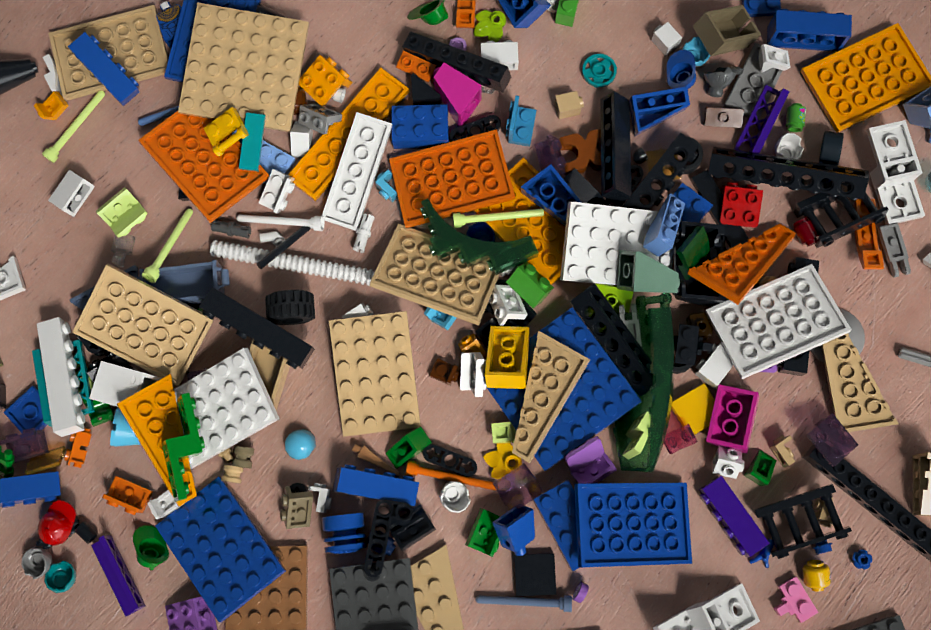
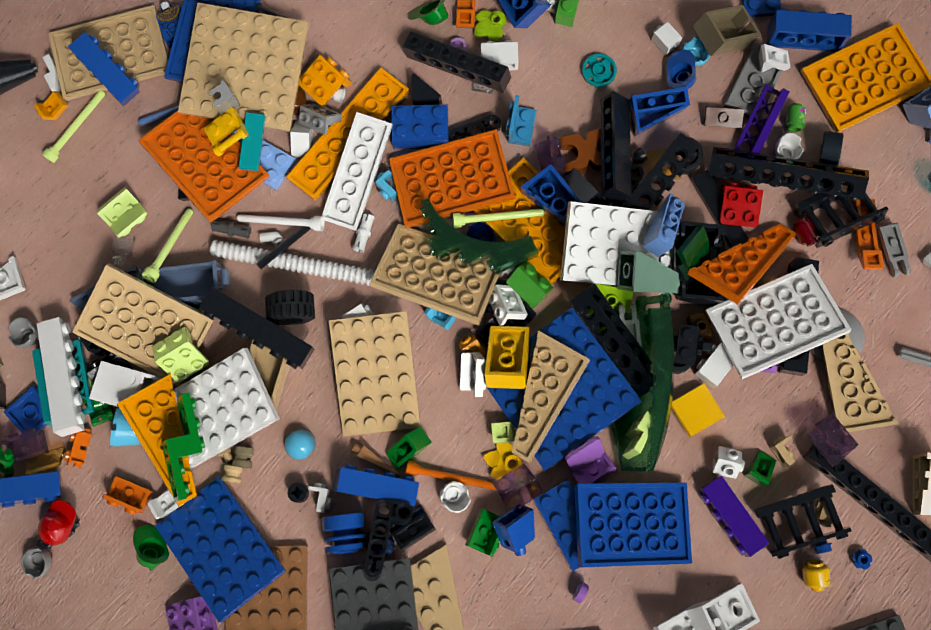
teal hair [44,560,77,593] -> none
white brick [48,170,95,217] -> none
black hinge [75,521,98,544] -> none
dark purple fence [91,535,146,617] -> none
white bracket [259,169,295,213] -> none
dark tan bracket [280,486,313,529] -> none
orange hinge [396,51,437,82] -> none
black beam [423,444,477,477] -> none
reddish brown bracket [429,358,460,386] -> none
dark pink slope [433,63,482,127] -> none
sand blue piece [475,595,572,612] -> none
black tile [514,553,557,596] -> none
tan brick [554,91,584,119] -> none
clear pink bracket [661,424,698,454] -> none
blue wing [673,183,713,223] -> none
dark grey hair [704,66,744,98] -> none
dark pink slope [706,384,759,454] -> none
blue bar [749,539,774,568] -> none
bright pink hinge [774,576,819,623] -> none
white bracket [866,120,925,225] -> none
none -> light grey hair [8,317,38,349]
none -> yellowish green bracket [152,327,209,382]
none -> light grey hinge [209,80,240,115]

